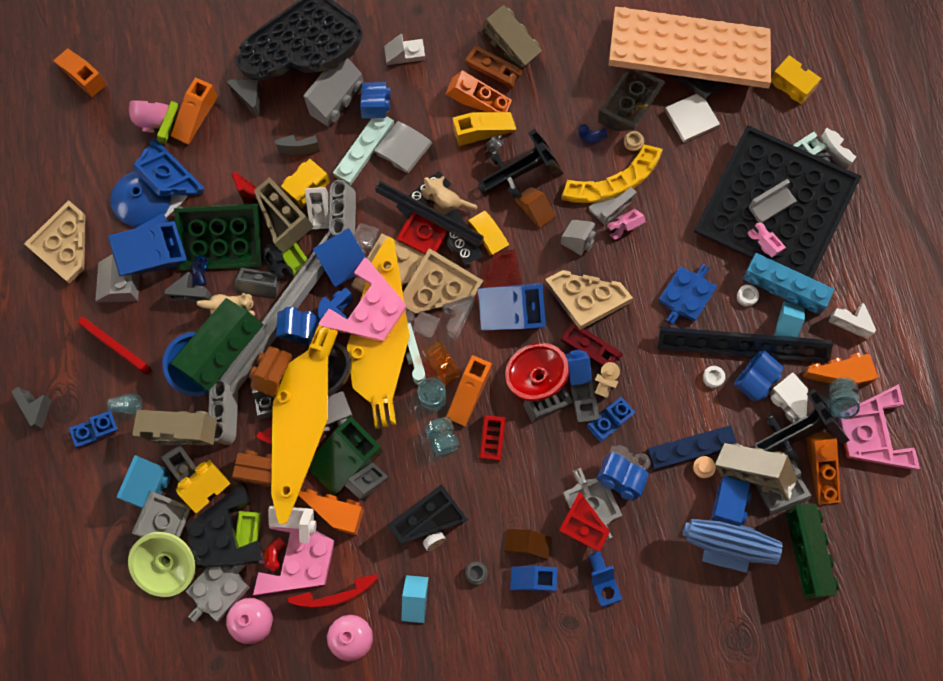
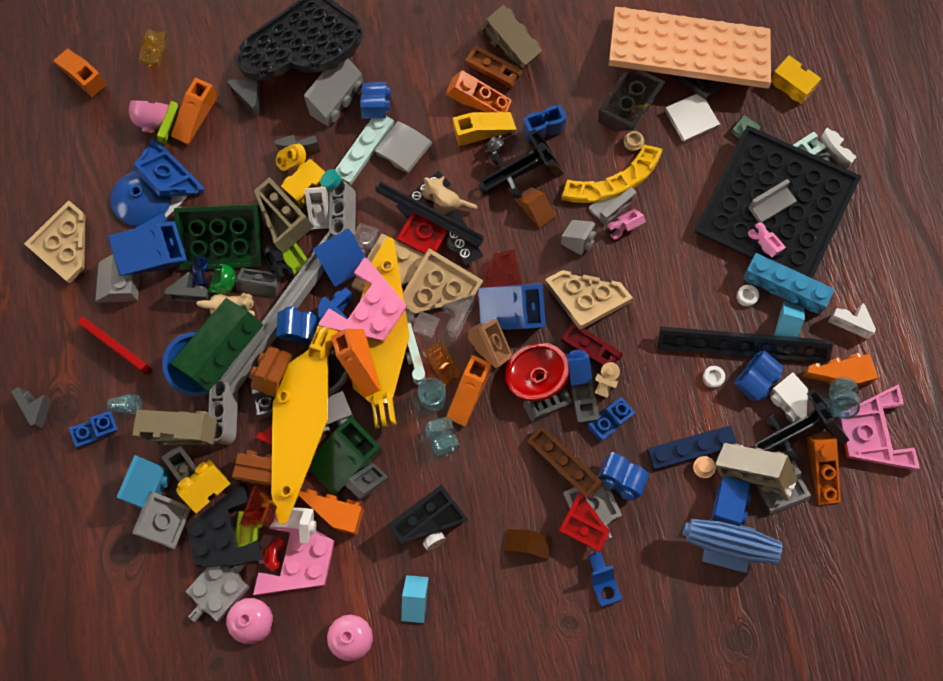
yellowish green dish [128,532,195,597] -> none
red slope [232,172,259,203] -> none
red slope [288,574,379,609] -> none
white slope [384,34,425,65] -> none
dark grey plate [465,562,488,585] -> none
yellow slope [467,211,509,255] -> none
red slope [479,415,506,461] -> none
blue slope [510,566,558,593] -> none
clear blue arm [578,124,608,143] -> none
clear plate [608,445,650,470] -> none
blue plate [659,264,717,326] -> none
dark green slope [785,504,839,601] -> none
none -> clear yellow hips [138,29,167,67]
none -> green hair [209,264,236,295]
none -> clear red wing [239,485,277,528]
none -> yellow plate [276,144,306,171]
none -> teal tile [320,169,341,191]
none -> orange slope [331,328,381,397]
none -> medium nougat slope [467,318,513,368]
none -> blue brick [523,105,567,143]
none -> reddish brown plate [527,425,604,500]
none -> sand green plate [731,115,761,139]

